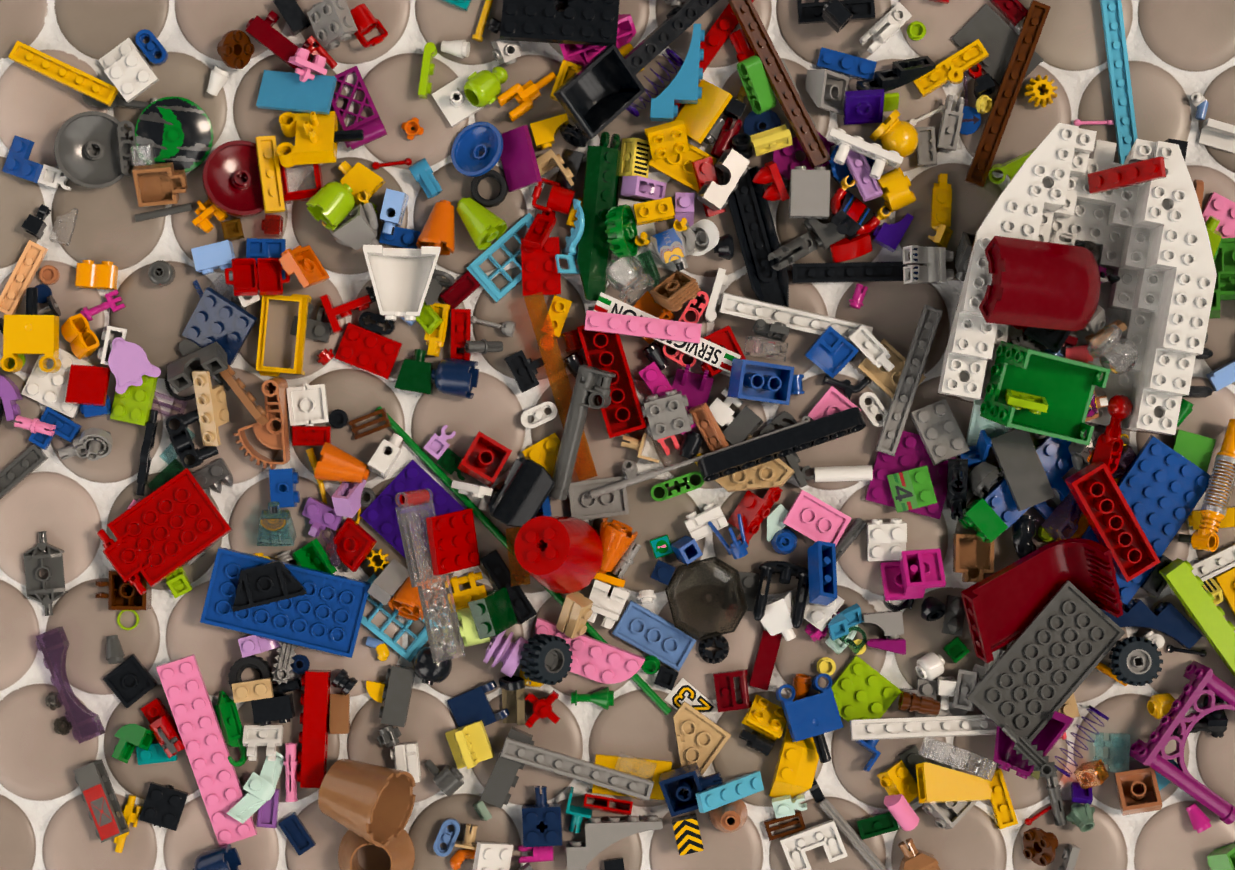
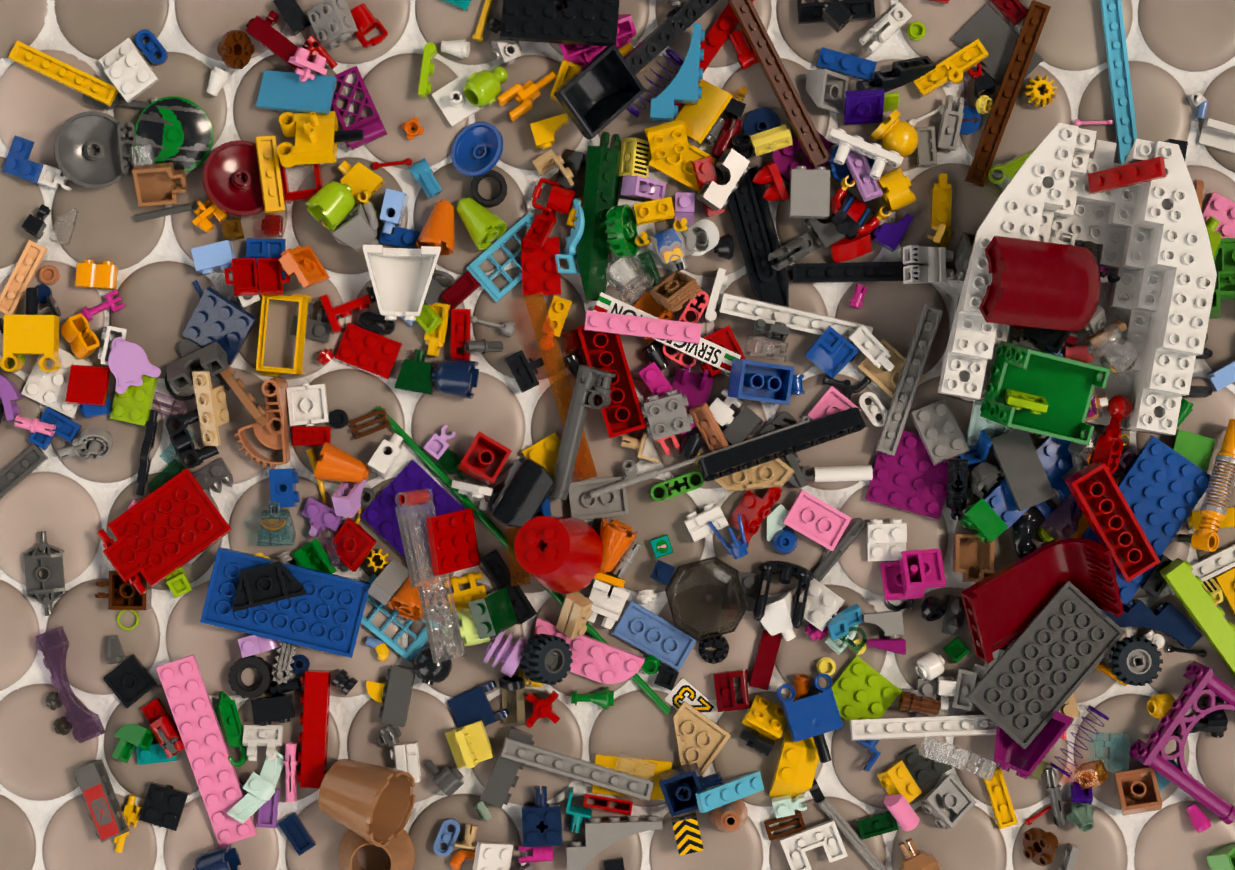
dark grey head [148,260,175,286] -> none
tan plate [232,678,274,703] -> none
medium nougat slope [329,694,350,734] -> none
magenta tile [500,125,542,192] -> none
white plate [521,401,558,429] -> none
black gear [560,124,589,147] -> none
blue brick [670,535,703,565] -> none
bright green beam [737,55,776,115] -> none
blue brick [808,541,837,606] -> none
bright green slope [887,465,937,513] -> none
yellow slope [915,762,992,804] -> none
dark grey piece [1001,724,1058,780] -> none

